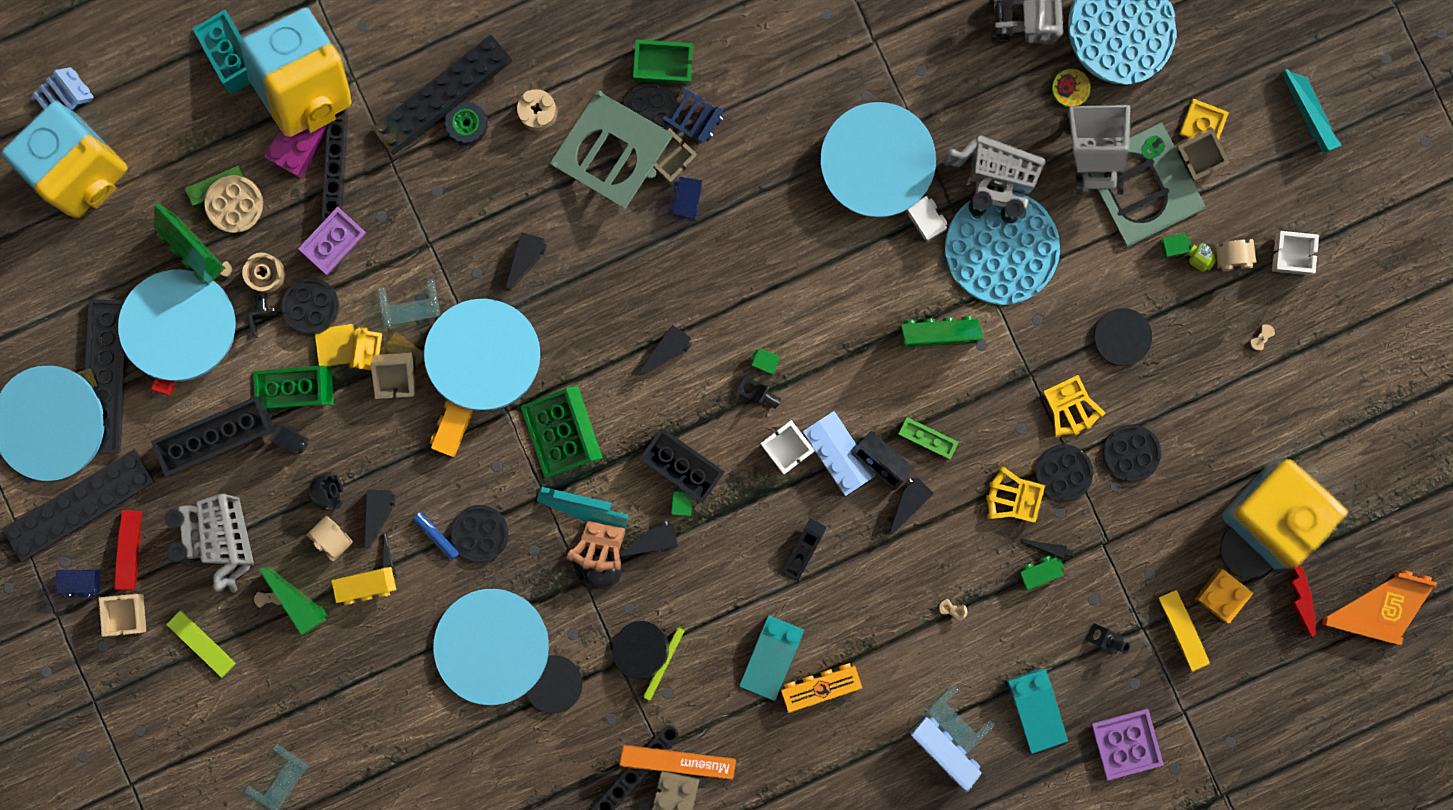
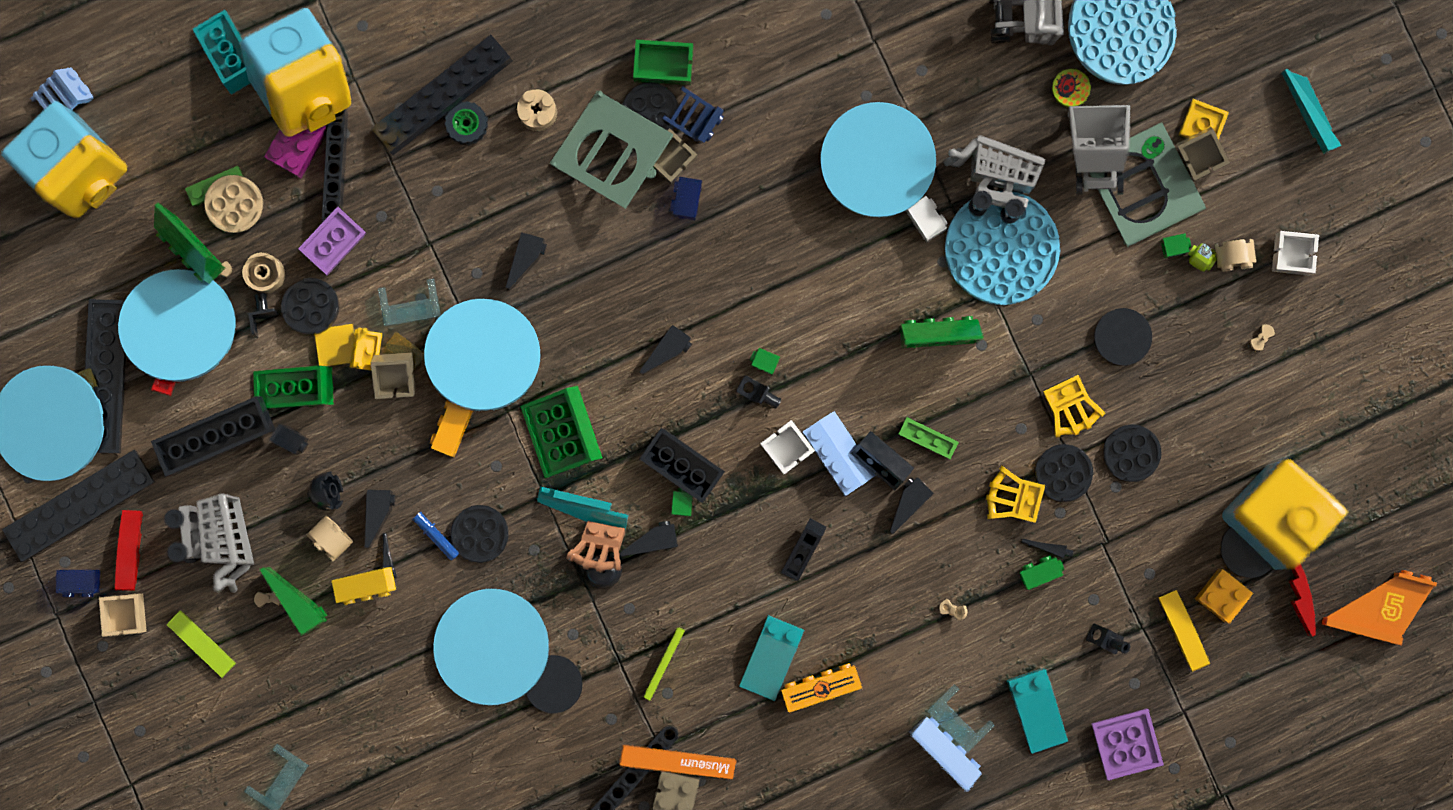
black tile [613,621,669,679] -> none

